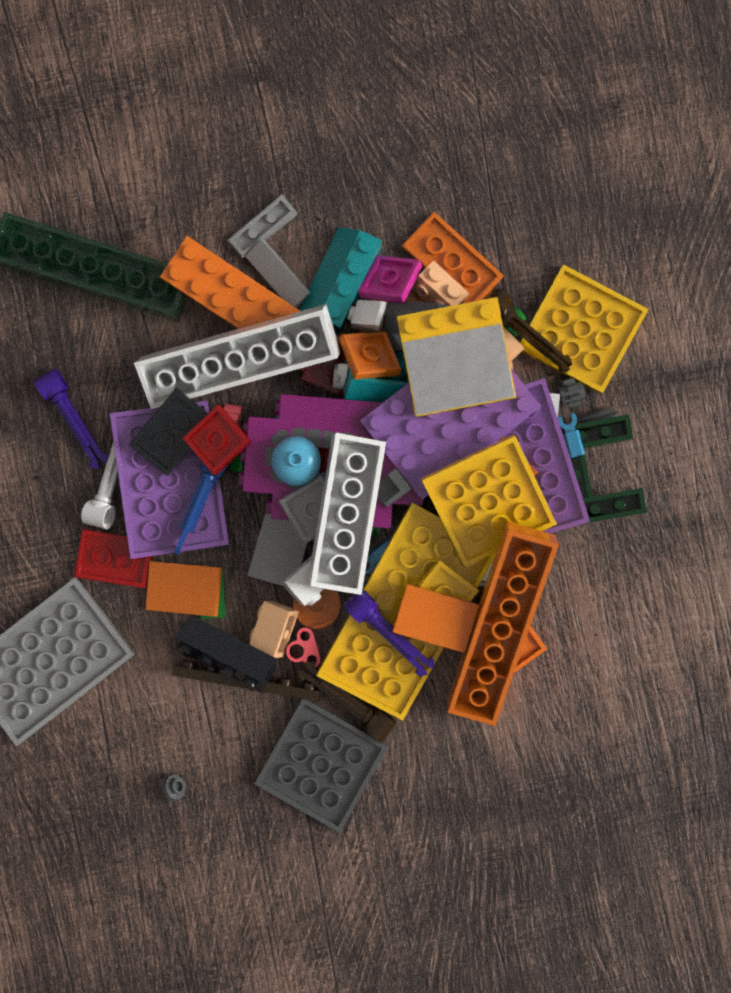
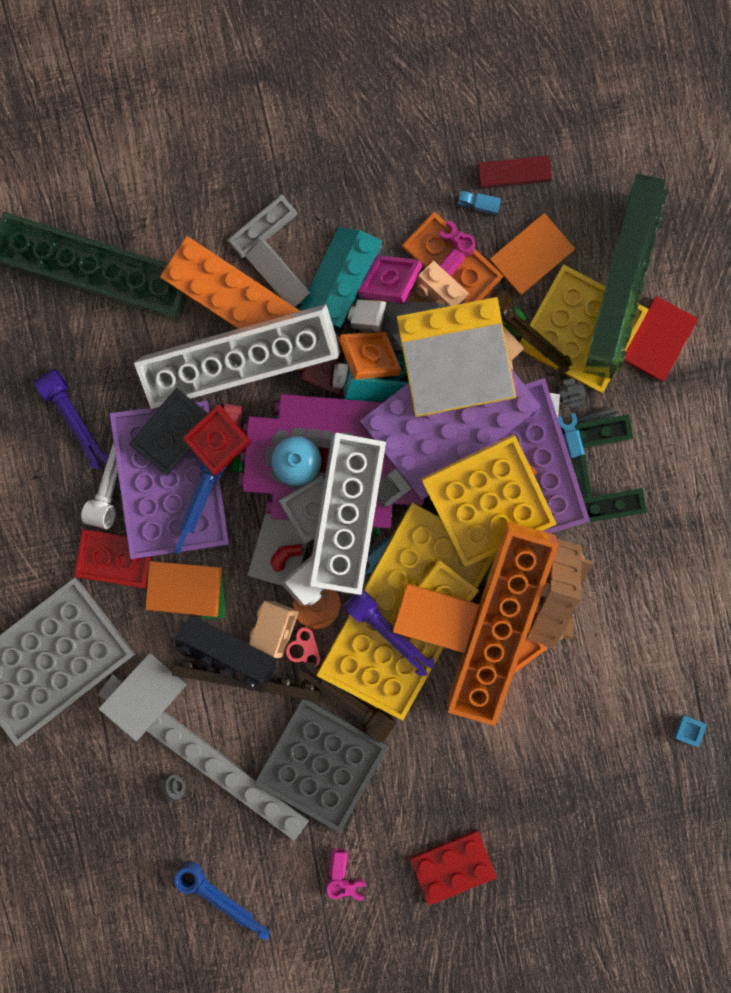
none -> light grey plate [98,674,309,841]
none -> light grey tile [99,653,187,742]
none -> blue piece [174,861,270,940]
none -> red arm [270,544,303,572]
none -> dark pink bar [326,848,366,901]
none -> red plate [410,829,497,906]
none -> dark pink bar [439,221,475,276]
none -> dark azure bar [457,191,501,216]
none -> dark red tile [477,155,552,189]
none -> orange tile [489,213,575,296]
none -> medium nougat piece [526,539,593,647]
none -> clear green brick [583,173,668,379]
none -> red tile [621,296,698,382]
none -> dark azure plate [673,714,707,747]

